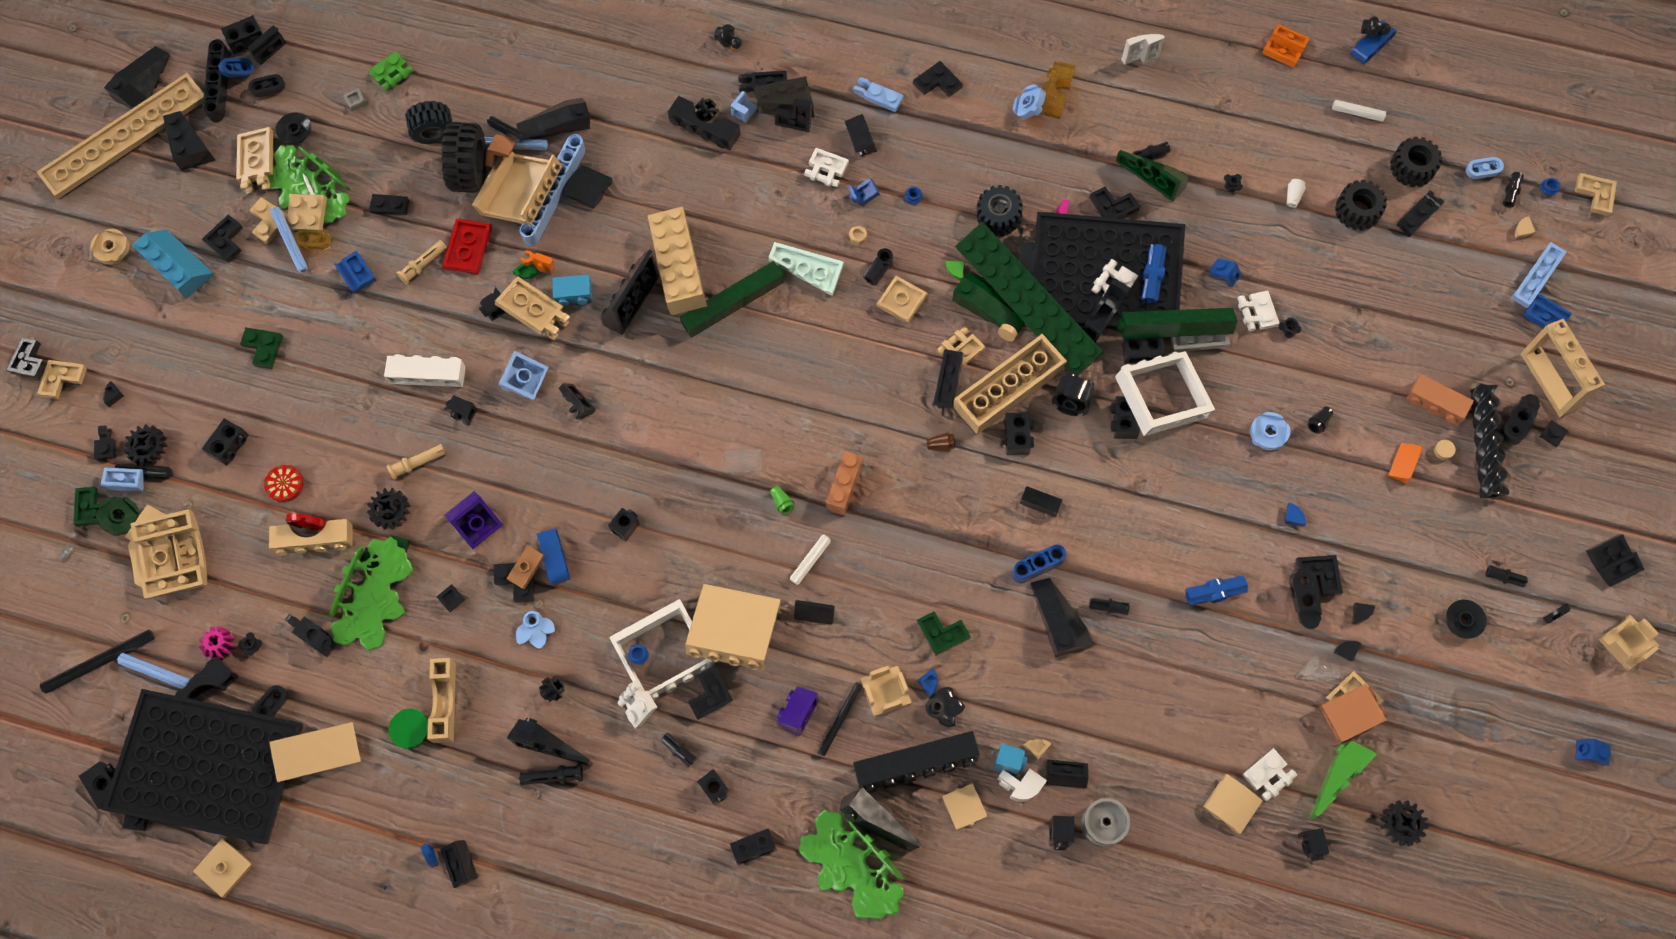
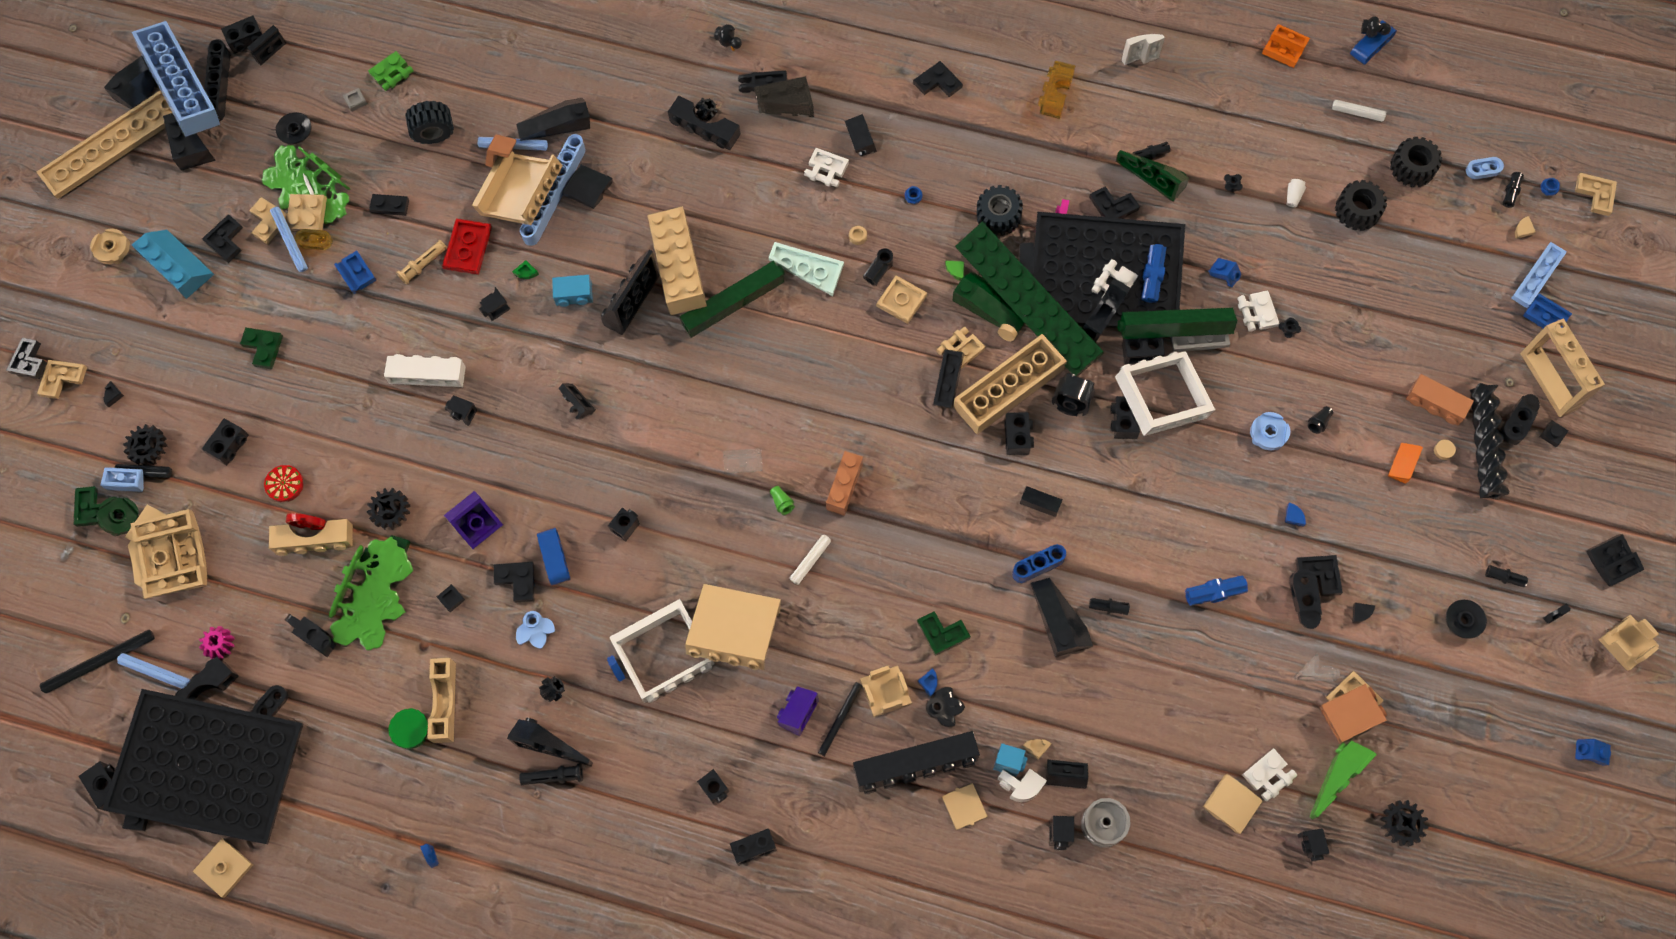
black plate [94,425,116,461] -> none
blue plate [219,58,254,77] -> none
tan tile [236,127,273,194] -> none
black plate [238,632,262,656] -> none
black plate [248,74,285,97] -> none
tan tile [269,722,361,782] -> none
tan pin [386,444,446,480] -> none
black tyre [441,122,486,193] -> none
black slope [441,840,478,888] -> none
black axle [487,116,526,142] -> none
tan tile [495,276,570,340] -> none
light blue slope [498,351,549,401] -> none
medium nougat plate [506,545,545,589] -> none
orange plate [520,250,555,274] -> none
white plate [618,680,657,729] -> none
blue plate [628,645,649,665] -> none
black axle [660,732,697,768] -> none
black plate [688,665,733,720] -> none
light blue panel [730,91,758,123] -> none
black plate [775,98,812,132] -> none
black slope [794,600,835,625] -> none
bright green plant [799,810,905,919] -> none
wedge [839,787,922,852] -> none
blue bracket [848,178,880,206] -> none
light blue hinge [853,77,904,112] -> none
reddish brown cone [927,432,955,451] -> none
light blue plate [1013,85,1046,120] -> none
black tile [1333,641,1361,662] -> none
black plate [1396,190,1445,237] -> none
none -> light blue brick [132,21,220,137]
none -> blue tile [607,655,625,681]

